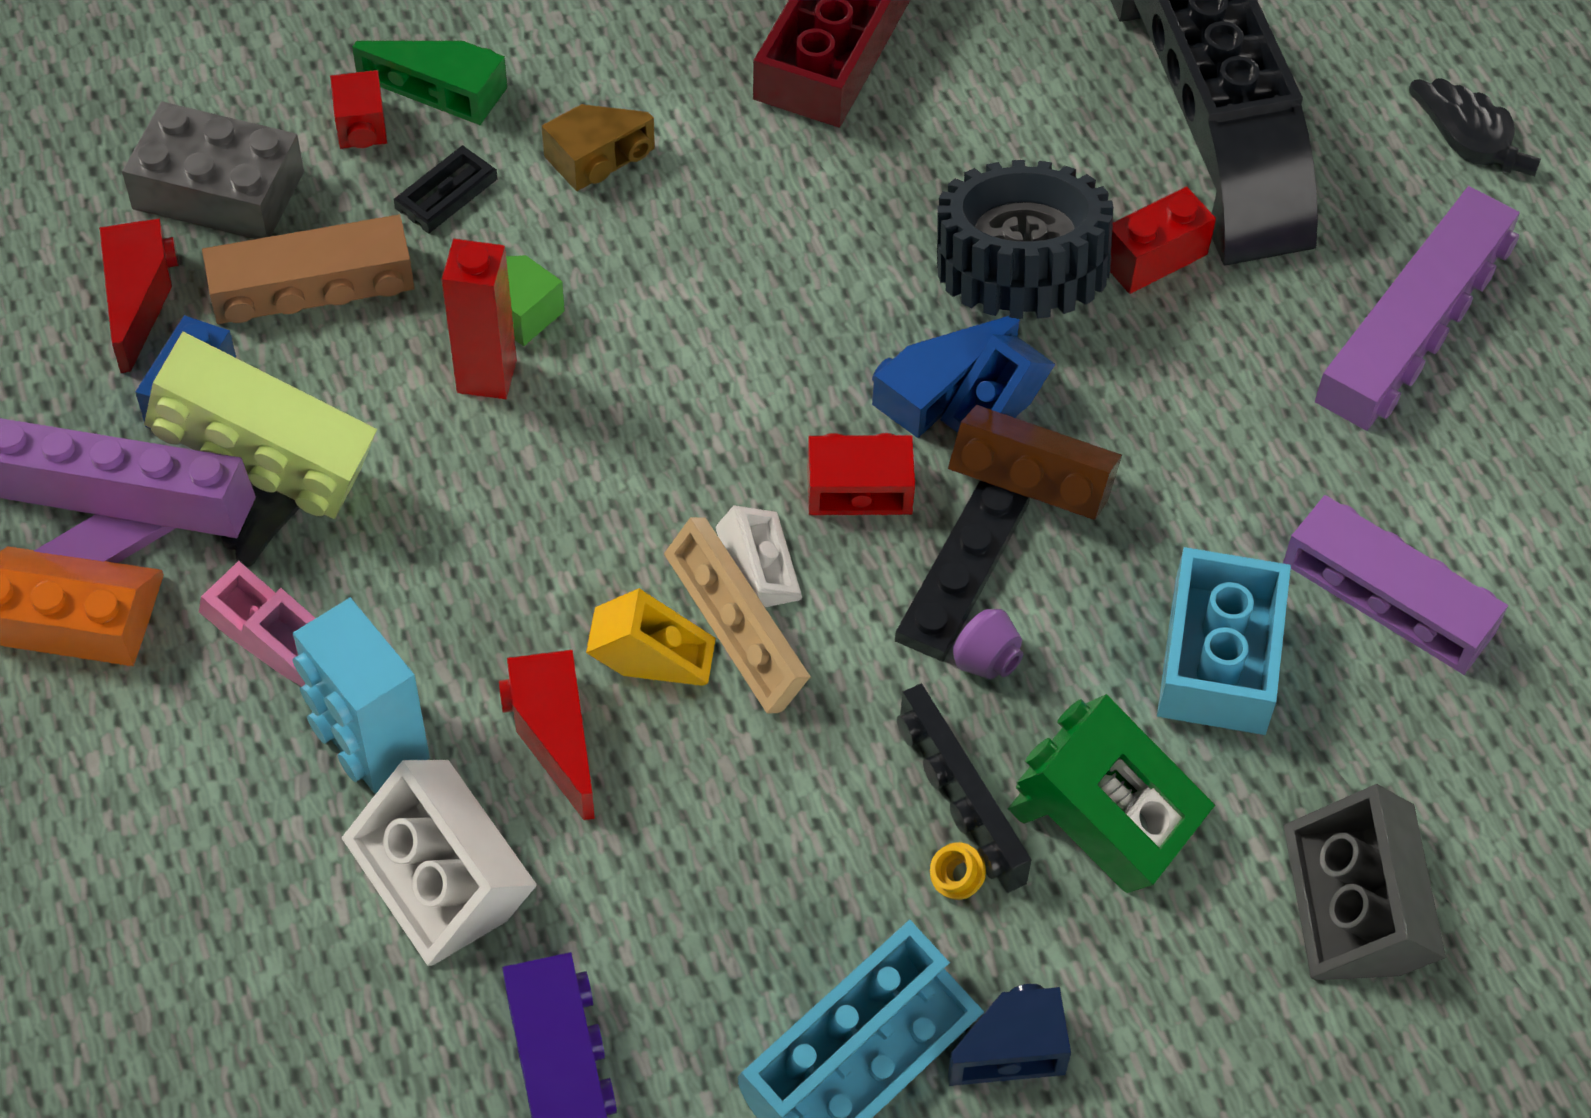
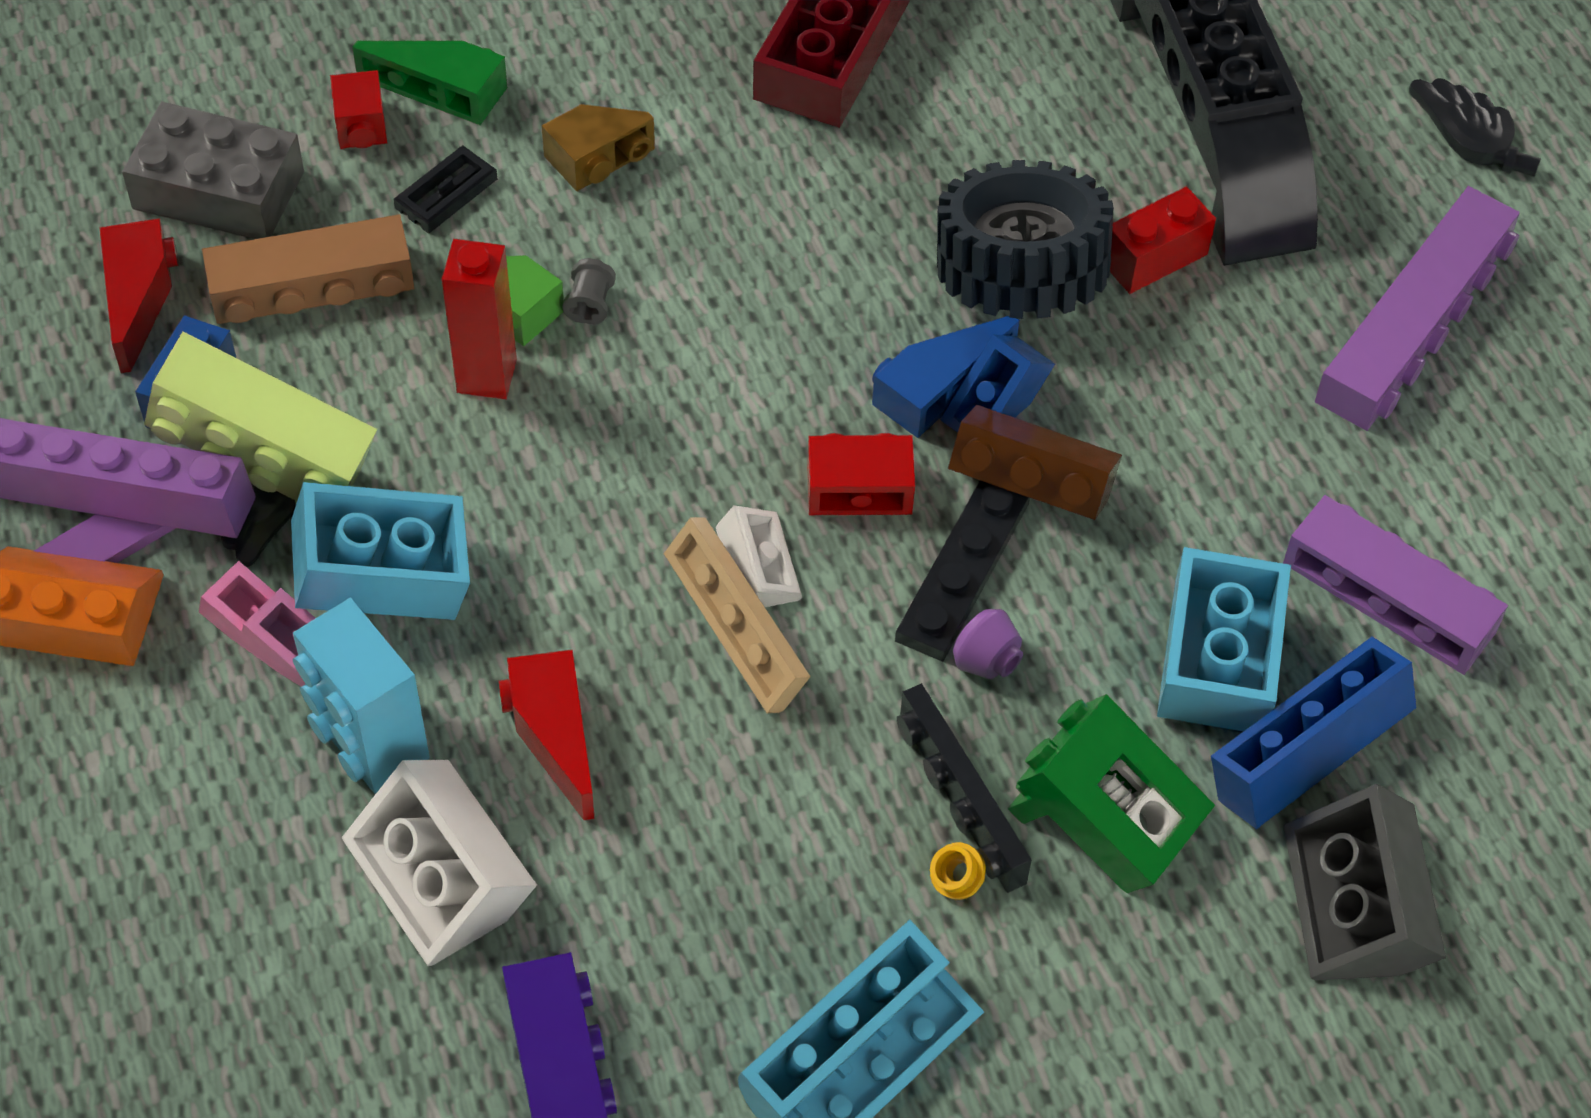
yellow slope [586,588,716,686] -> none
dark blue slope [948,984,1071,1086] -> none
none -> medium azure brick [291,482,470,620]
none -> dark grey bush [563,258,616,325]
none -> blue brick [1211,637,1416,829]

